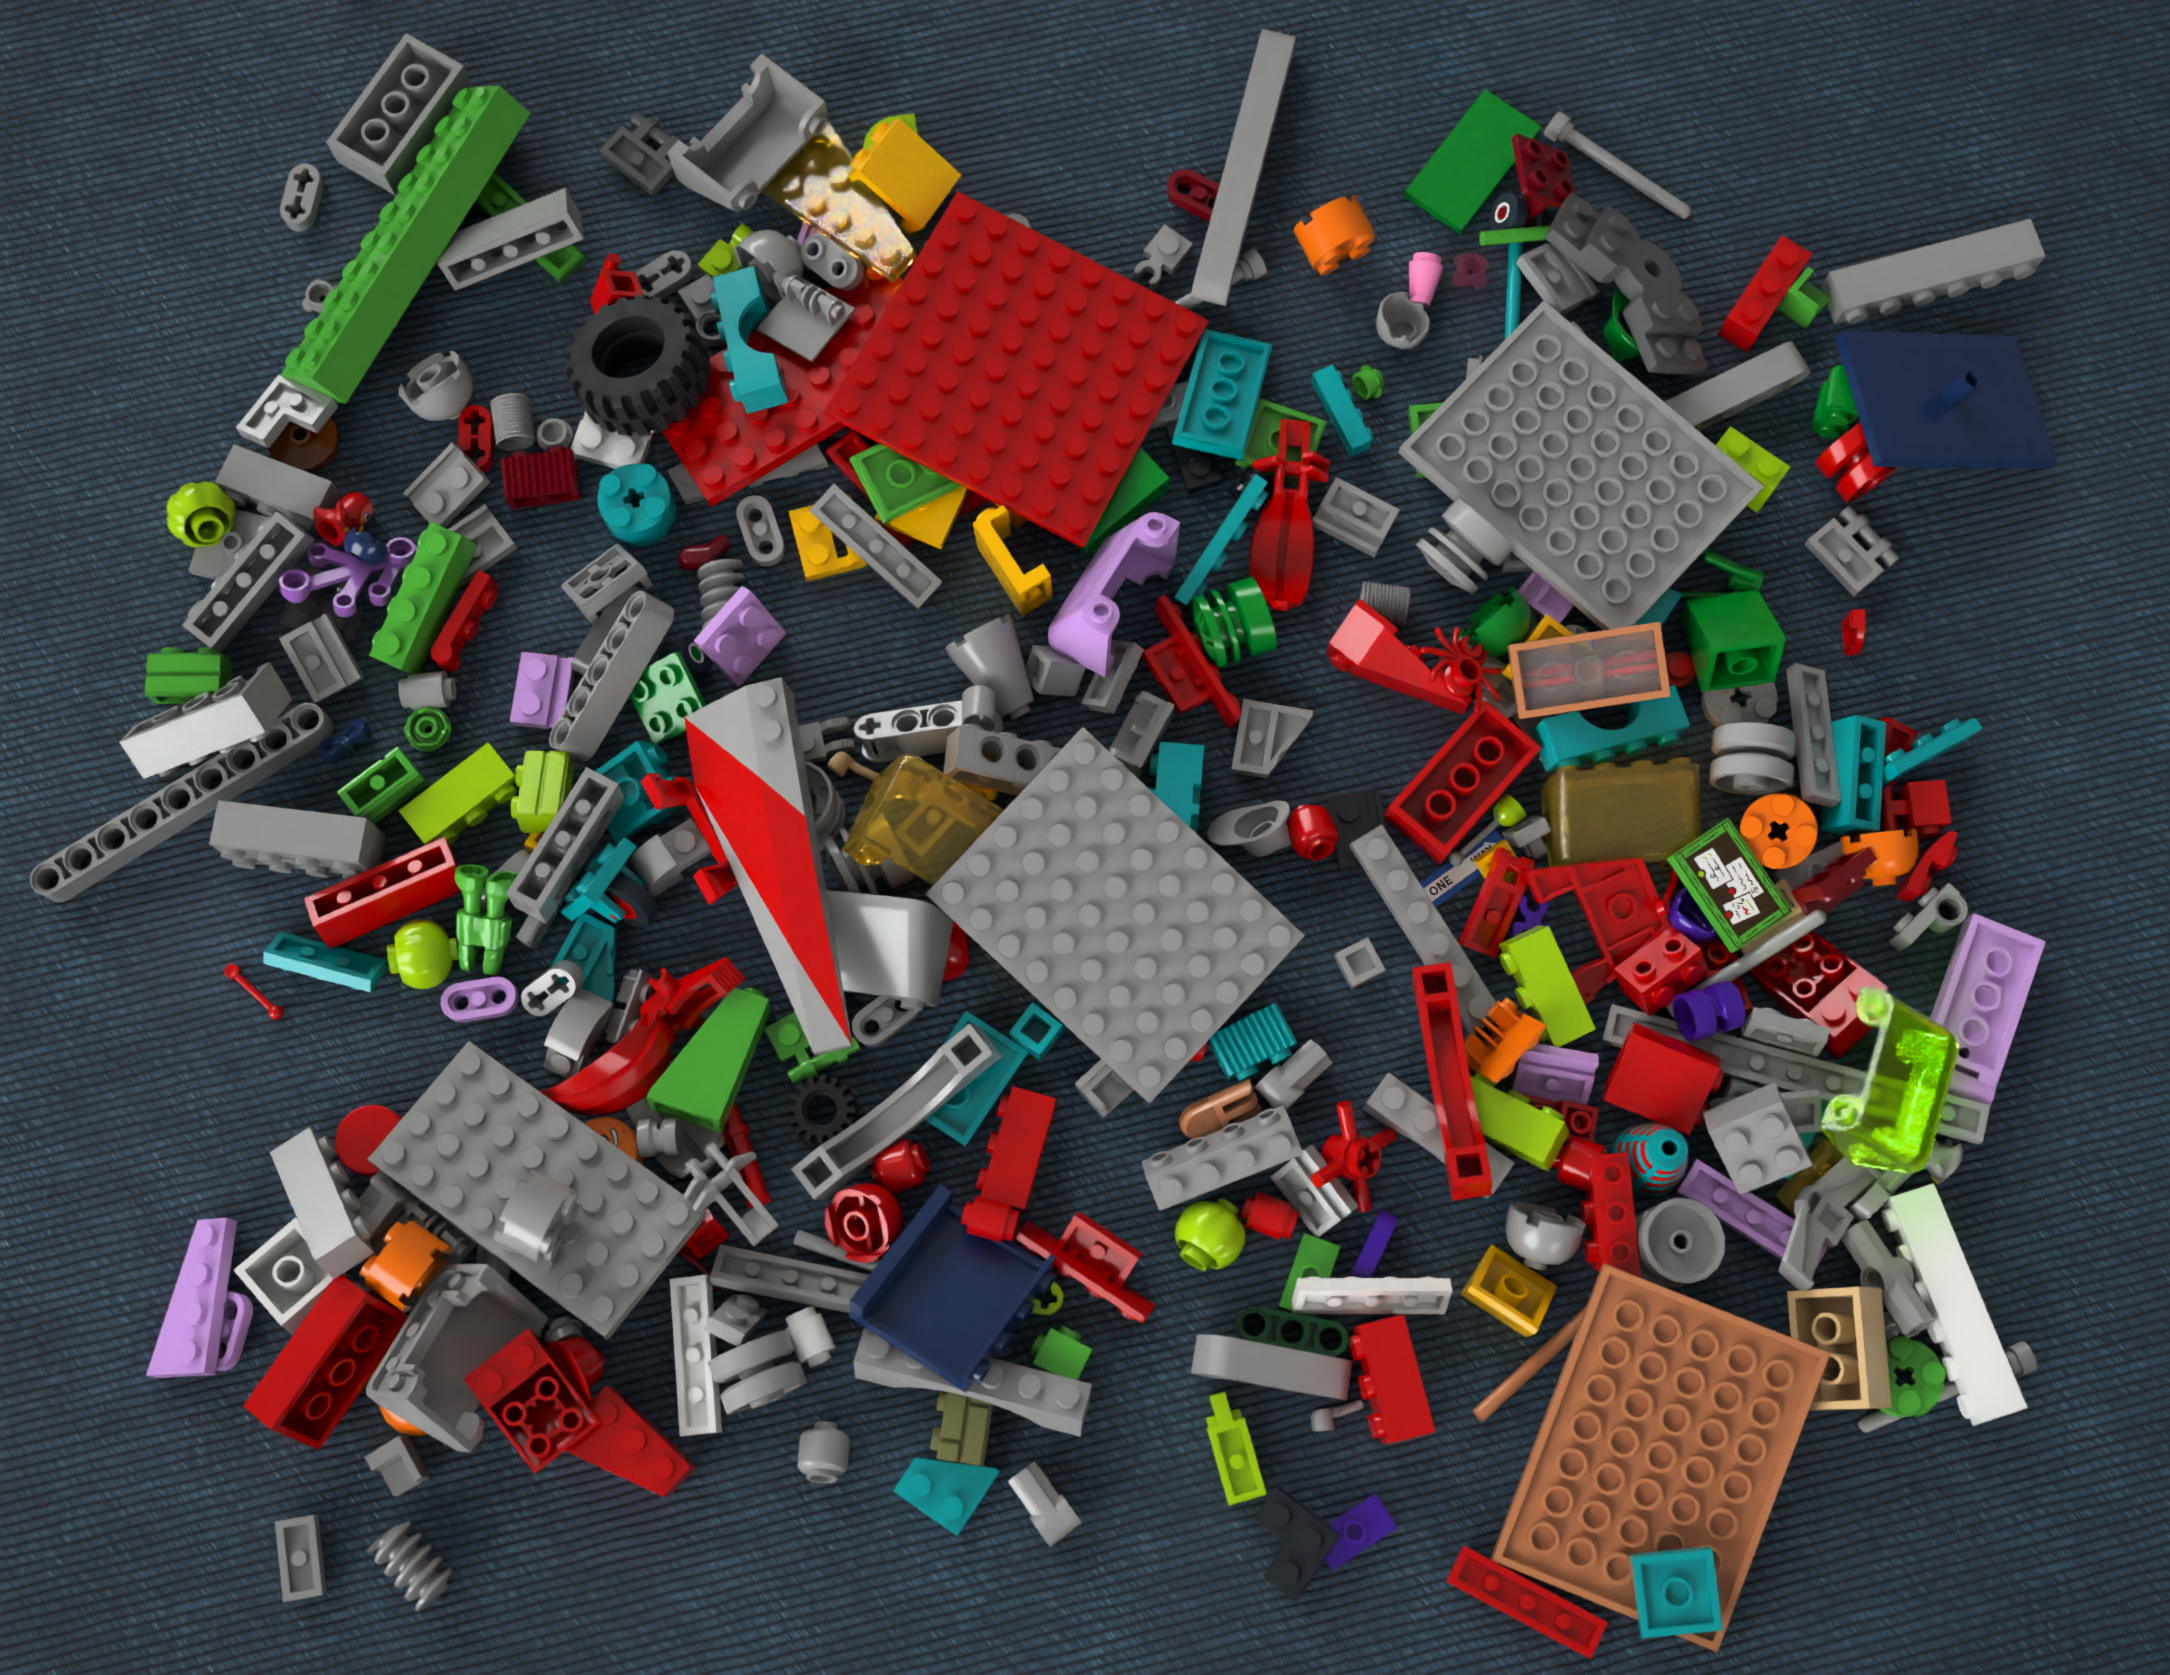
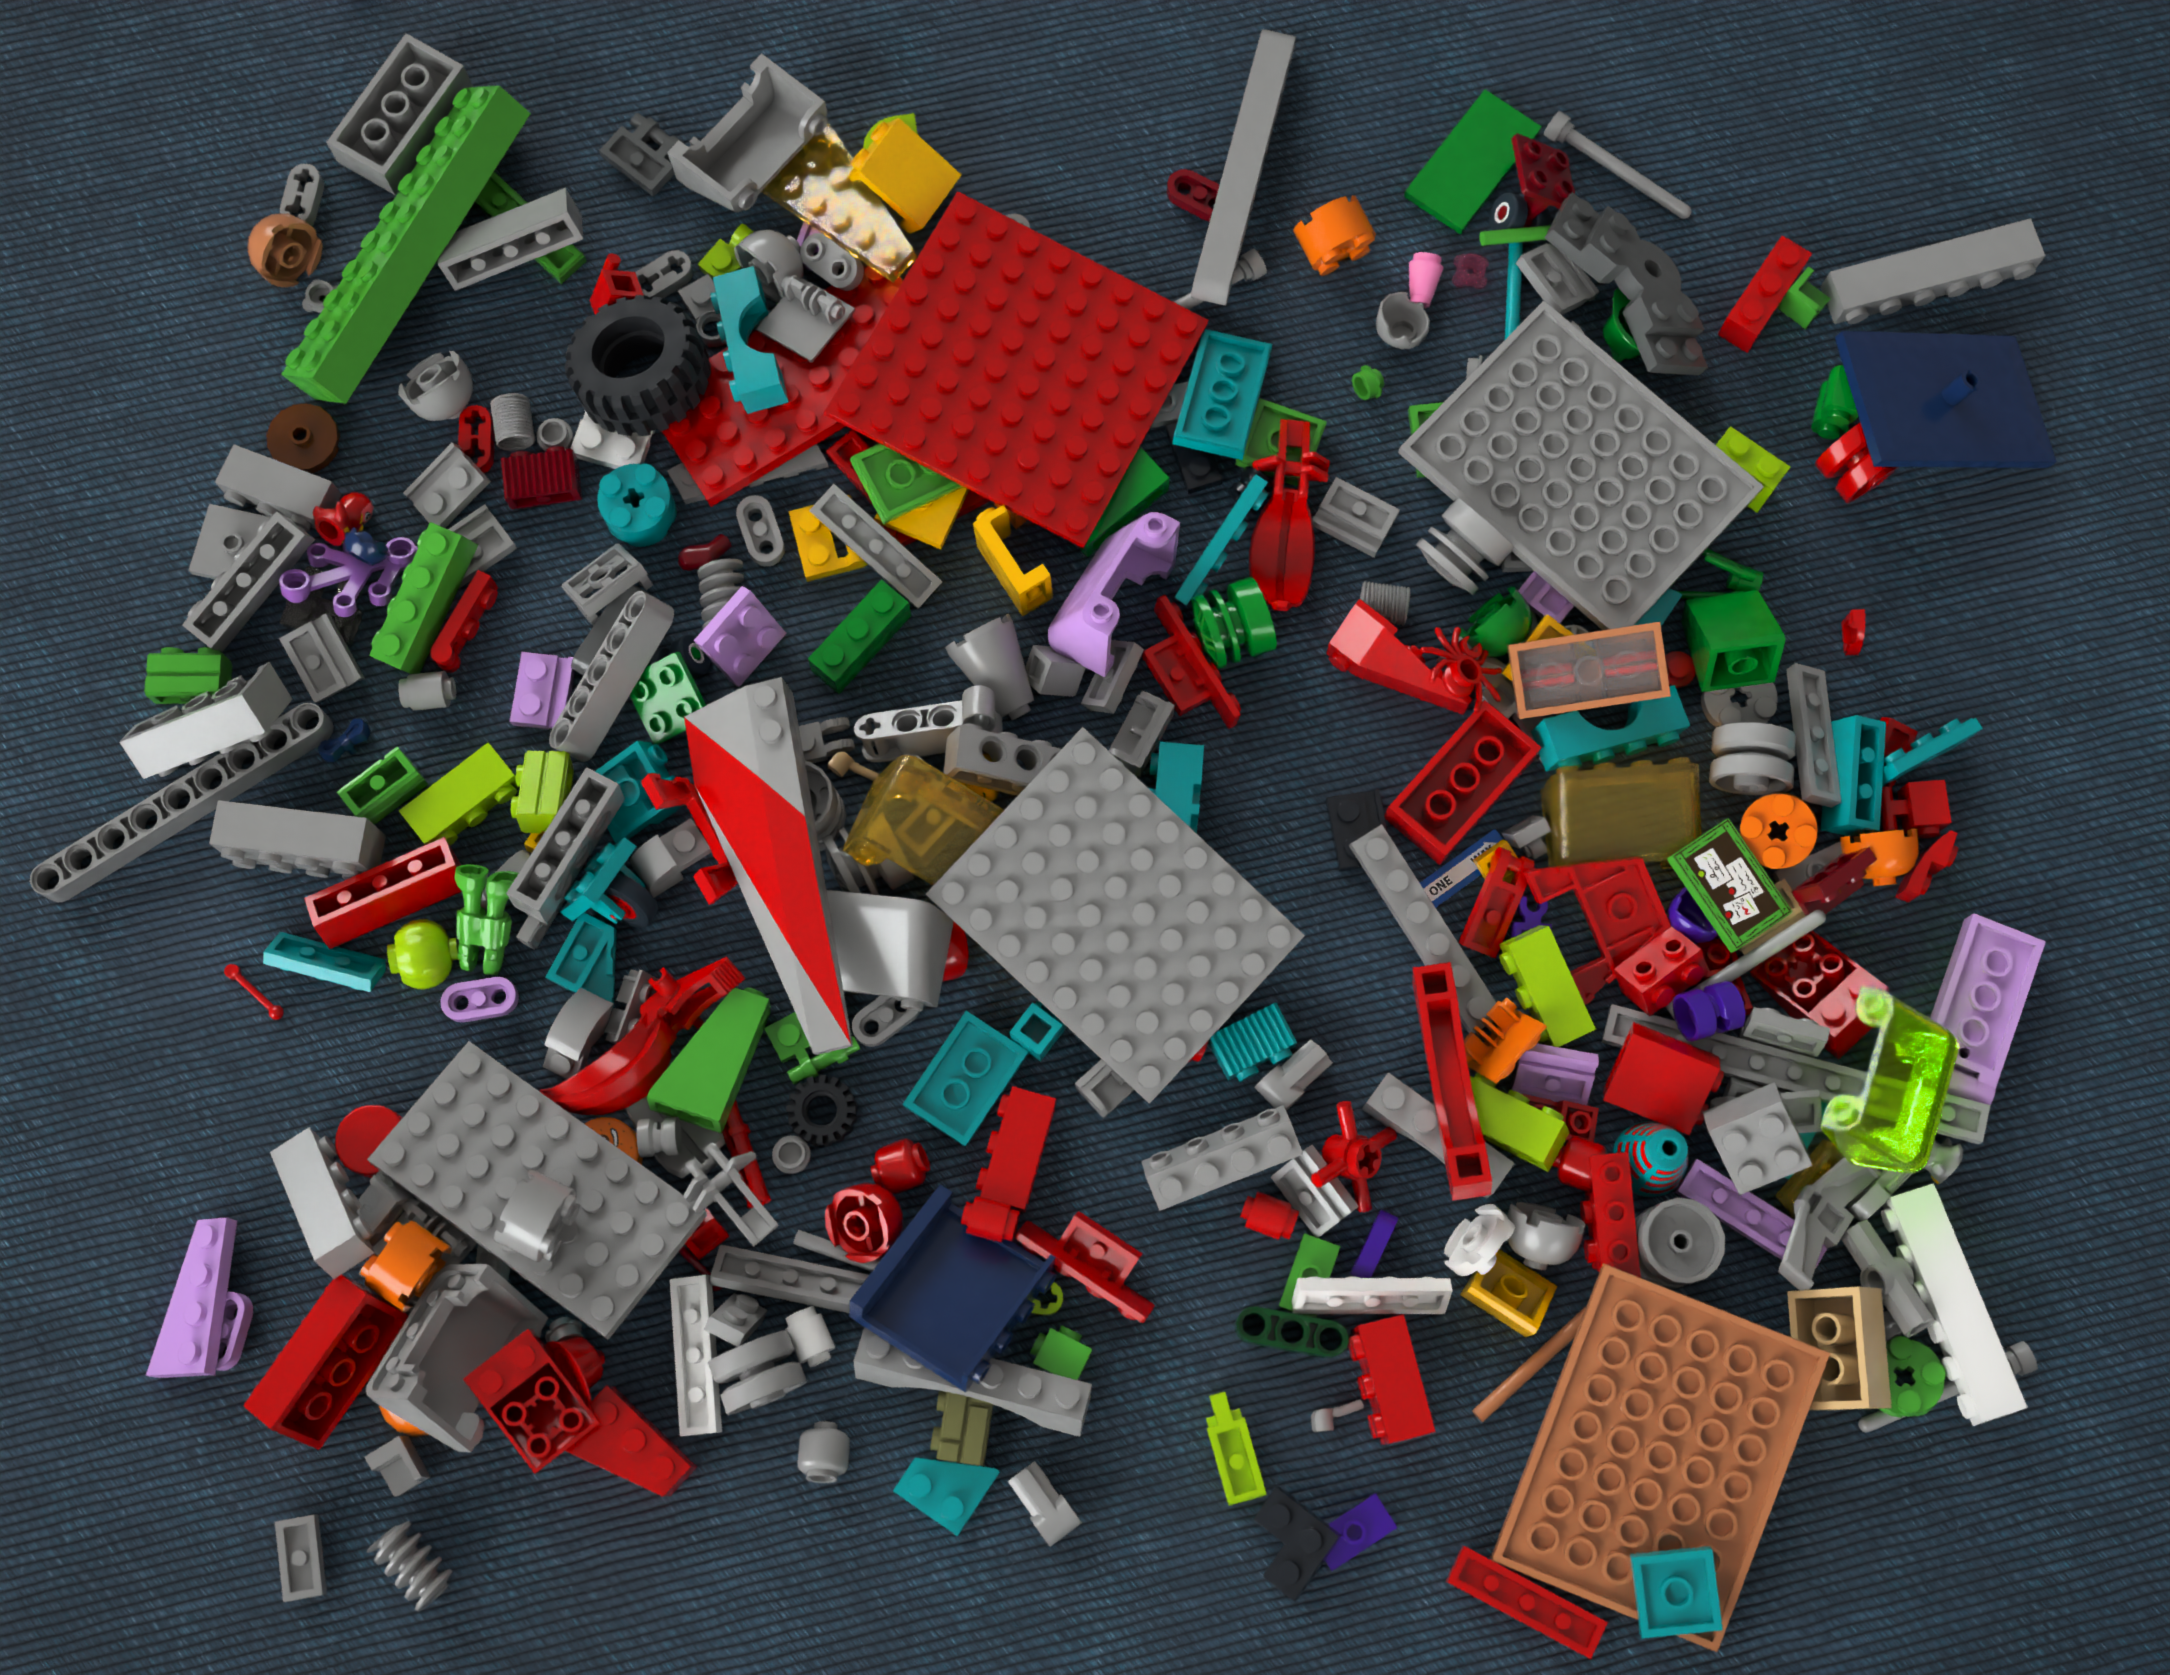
lime plant [166,481,236,548] -> none
white brick [234,1218,350,1335] -> none
light grey plate [236,375,338,448] -> none
bright green plate [404,707,451,752] -> none
light grey beam [521,960,584,1016] -> none
light grey arch [791,1023,1002,1200] -> none
light grey plate [1134,224,1193,290] -> none
lime plant [1175,1199,1246,1271] -> none
nougat arm [1179,1078,1262,1139] -> none
light grey beam [1191,1334,1353,1401] -> none
light grey piece [1207,800,1291,857] -> none
light grey wing [1231,699,1313,779] -> none
red head [1287,804,1339,861] -> none
teal piece [1311,364,1373,457] -> none
light grey plate [1334,937,1386,989] -> none
hinge [1449,794,1526,866] -> none
red hinge [1656,869,1681,916] -> none
light grey beam [1665,341,1811,432] -> none
light grey plate [1804,505,1900,597] -> none
light grey plate [1888,883,1968,952] -> none
none -> nougat cylinder [247,213,323,288]
none -> light grey plate [772,1135,811,1174]
none -> green brick [808,579,912,694]
none -> white plate [1444,1204,1515,1276]

